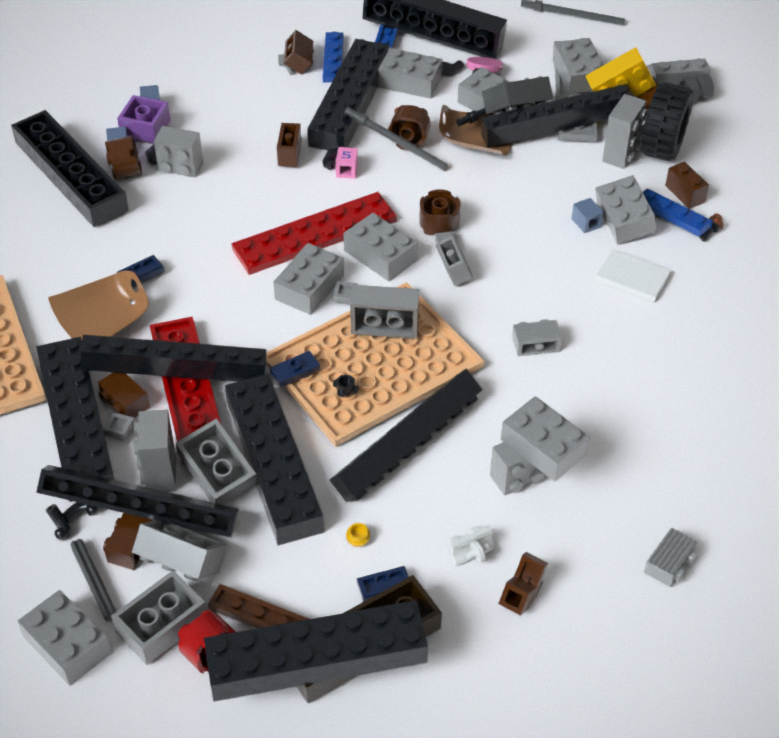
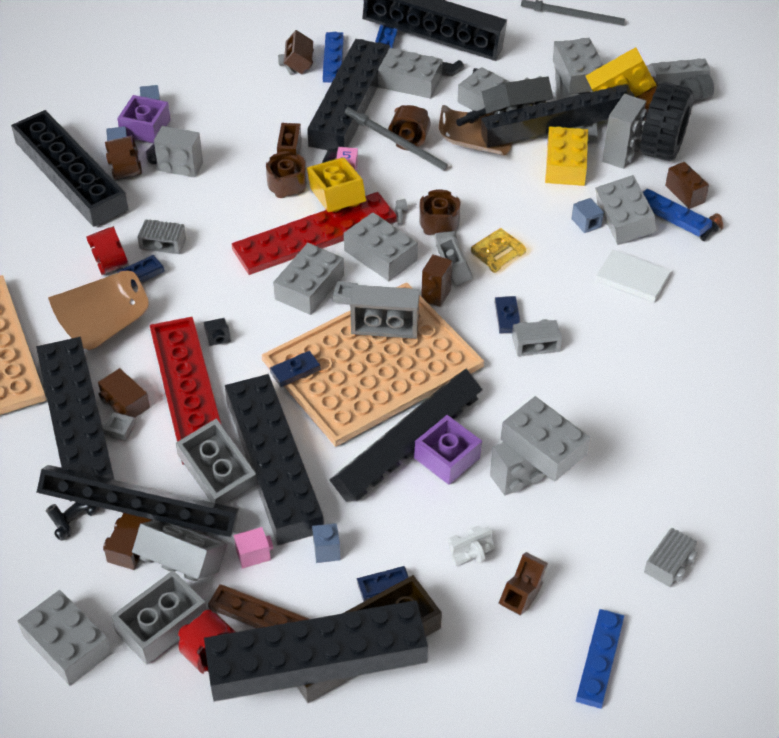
dark grey axle [70,539,117,621] -> none
black brick [80,335,266,382] -> none
light grey brick [134,409,176,492] -> none
black plate [333,374,359,397] -> none
yellow plate [346,523,370,547] -> none
bright pink tile [466,57,503,73] -> none
none -> red brick [86,226,129,275]
none -> light grey brick [137,219,186,254]
none -> black bracket [203,317,231,346]
none -> bright pink brick [234,527,273,569]
none -> reddish brown brick [266,151,307,198]
none -> yellow brick [306,157,366,212]
none -> sand blue brick [312,523,340,563]
none -> light grey hand [395,199,408,226]
none -> medium lavender brick [414,415,482,485]
none -> reddish brown brick [421,254,452,307]
none -> clear yellow plate [471,227,526,273]
none -> dark blue plate [494,296,520,334]
none -> yellow brick [545,127,588,186]
none -> blue plate [575,609,625,709]

